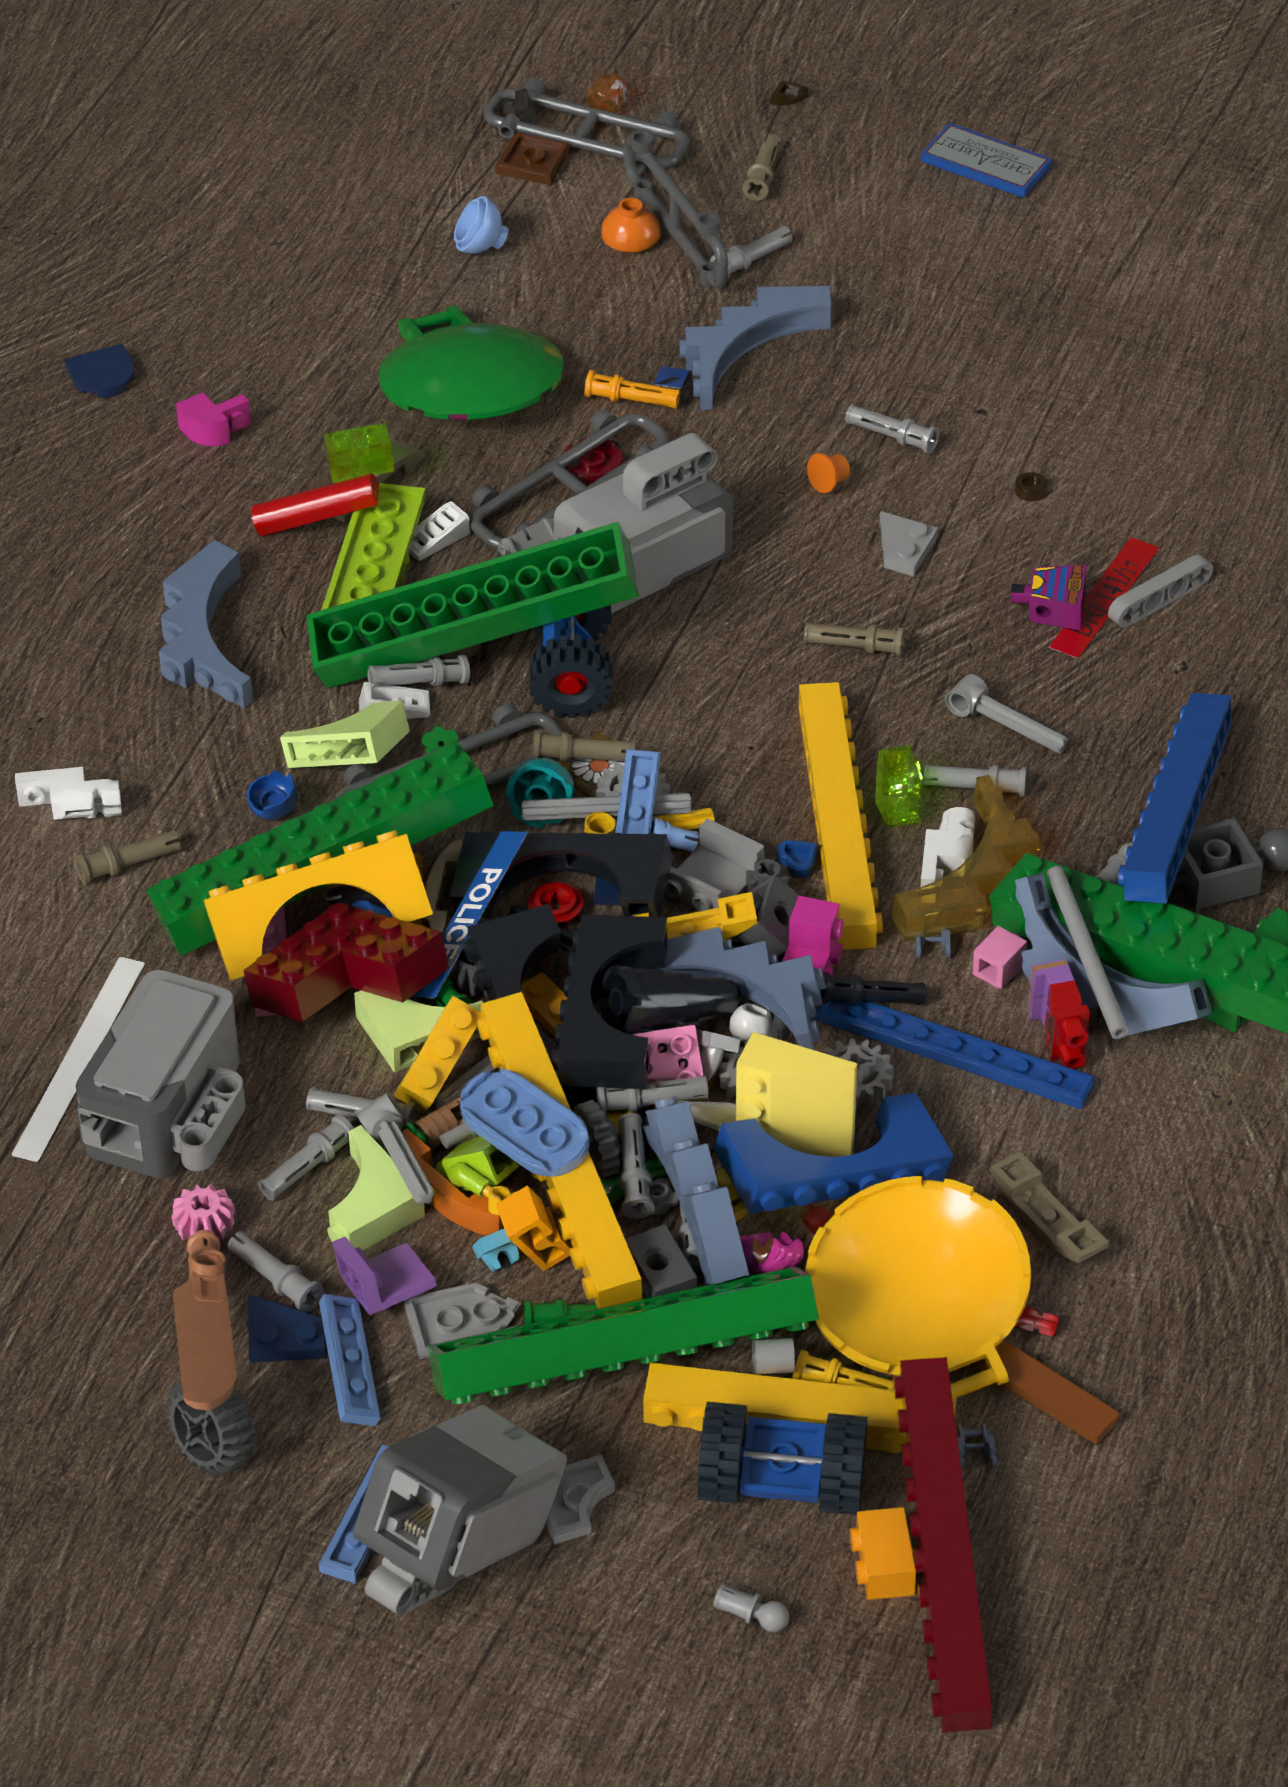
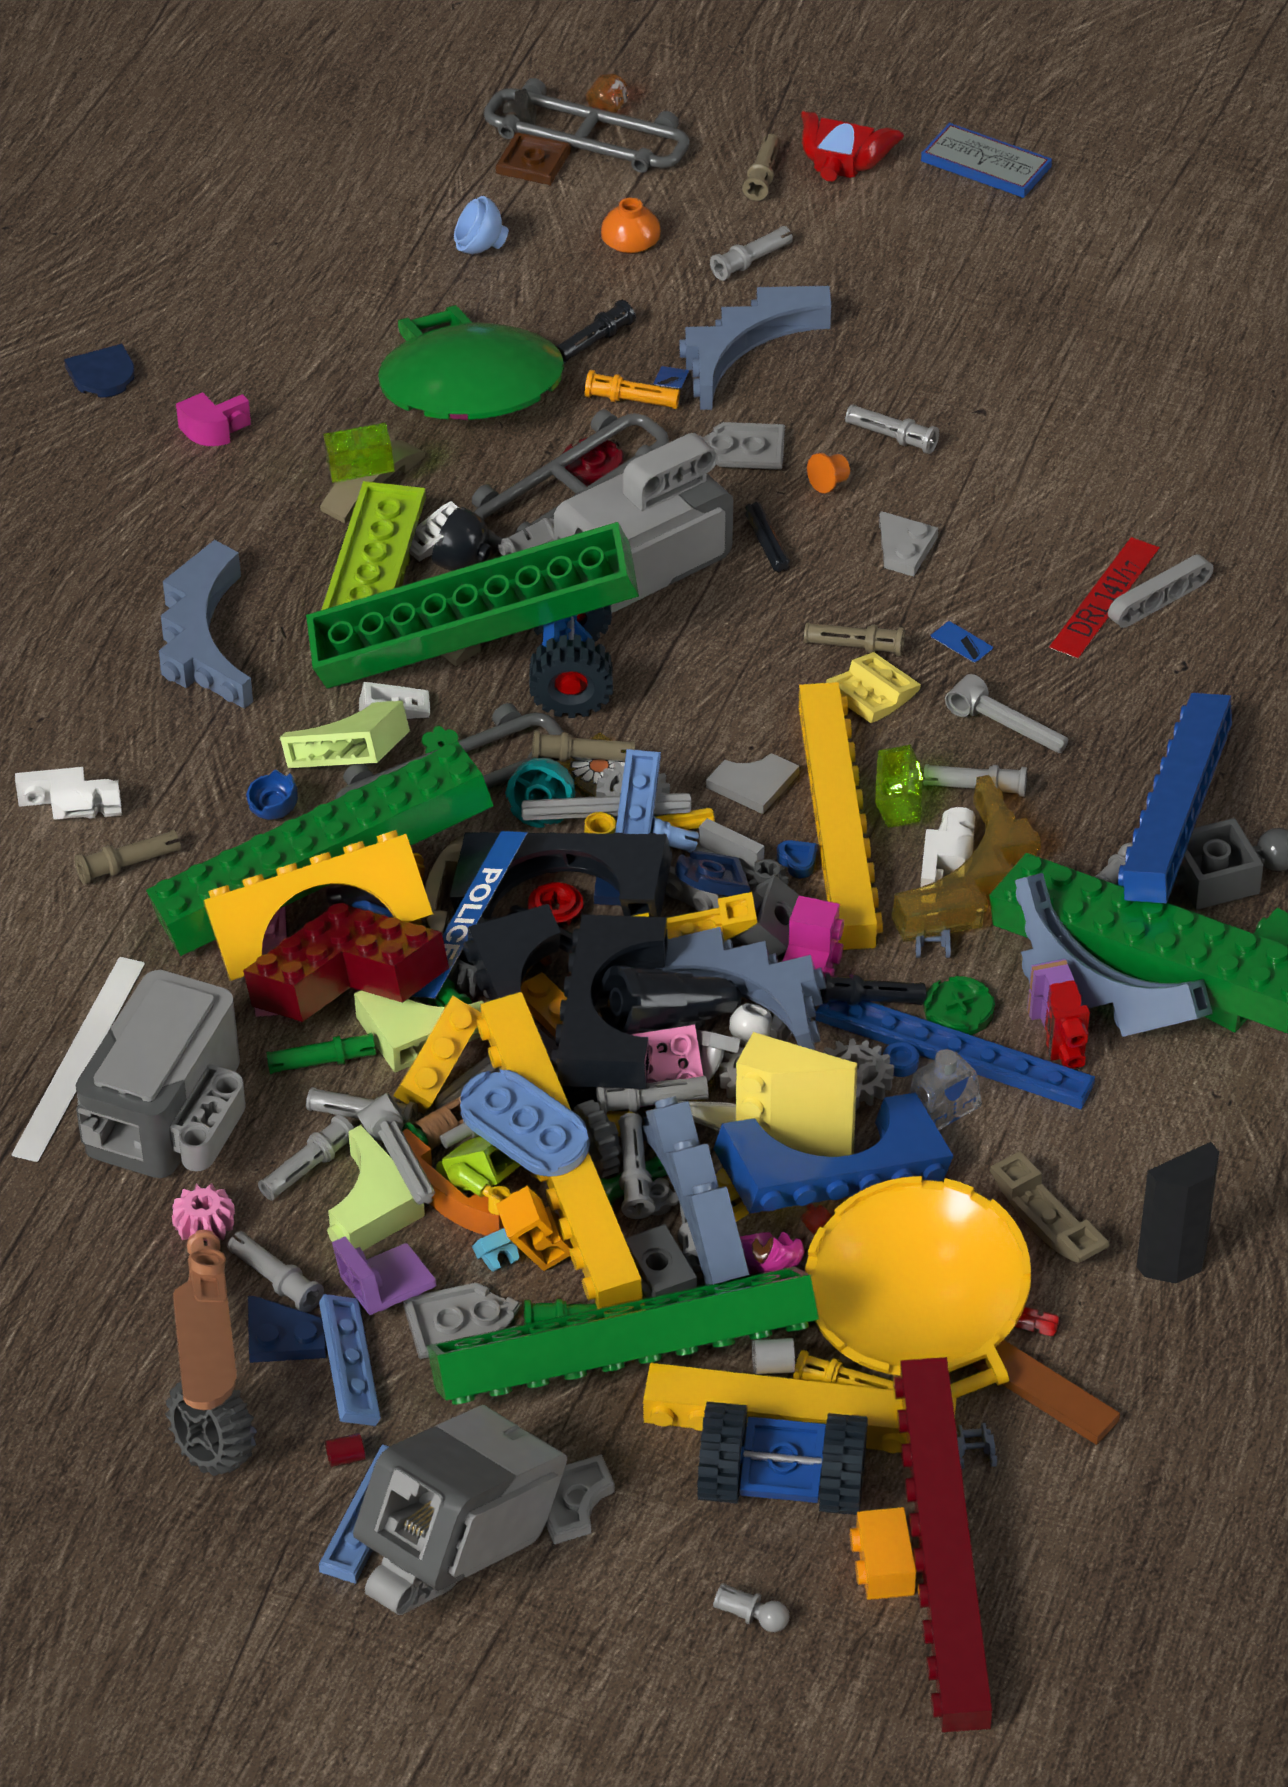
red brick [251,473,380,536] -> none
light grey pin [368,655,470,687] -> none
dark grey bar [624,129,728,289] -> none
dark brown tile [770,80,808,106] -> none
bright pink brick [972,926,1027,990] -> none
magenta torso [1011,565,1086,630] -> none
dark brown tile [1015,472,1047,501] -> none
light grey piece [1047,866,1129,1039] -> none
none -> green pin [266,1033,376,1074]
none -> dark red hinge [325,1433,365,1467]
none -> black cylinder [432,506,492,571]
none -> black pin [556,299,636,363]
none -> dark blue tile [675,851,750,896]
none -> light grey tile [699,422,785,470]
none -> light grey tile [706,753,800,814]
none -> black axle [745,502,790,573]
none -> red torso [801,111,904,181]
none -> light yellow slope [826,652,921,723]
none -> blue tile [883,1042,919,1077]
none -> clear torso [909,1049,982,1130]
none -> green tile [924,976,995,1035]
none -> blue sticker [931,621,993,663]
none -> black piece [1136,1142,1220,1284]

